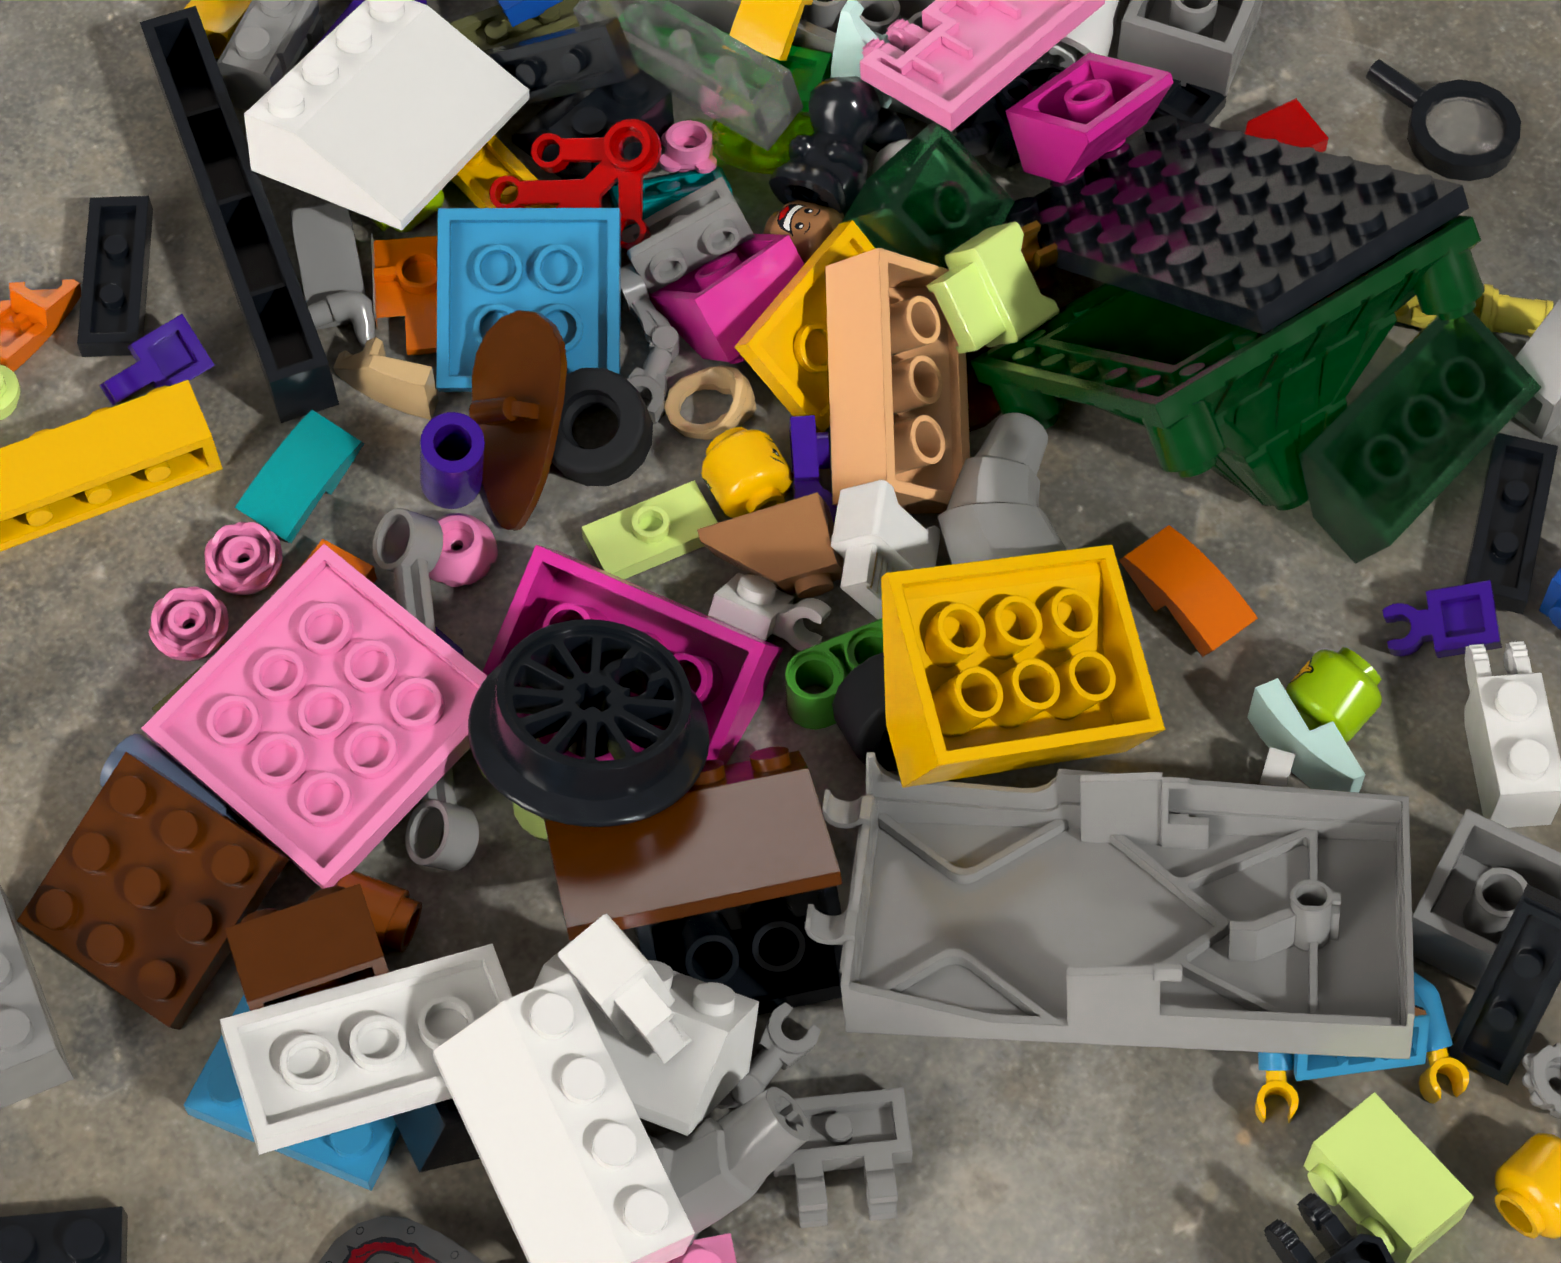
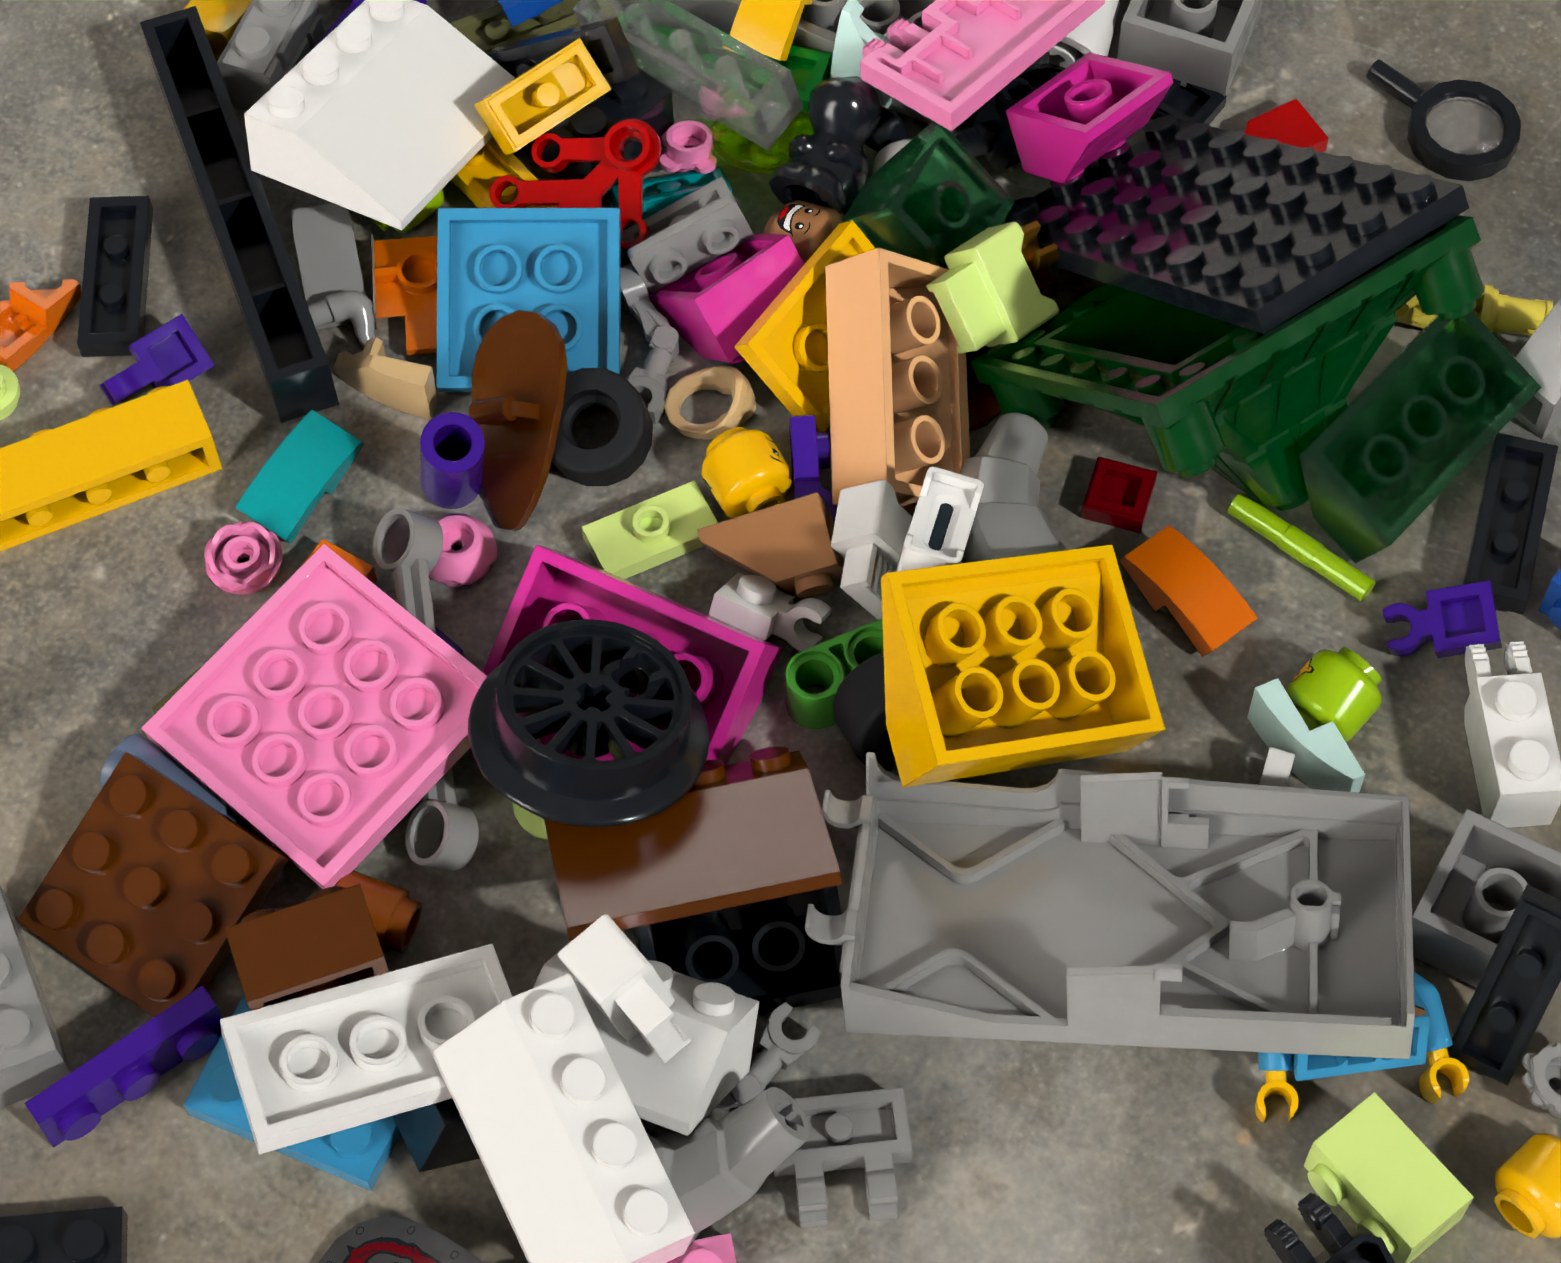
bright pink plate [148,587,229,661] -> none
none -> dark purple plate [24,985,223,1148]
none -> yellow slope [474,38,611,155]
none -> white piece [897,467,984,571]
none -> dark red tile [1081,456,1158,534]
none -> lime piece [1227,492,1376,602]

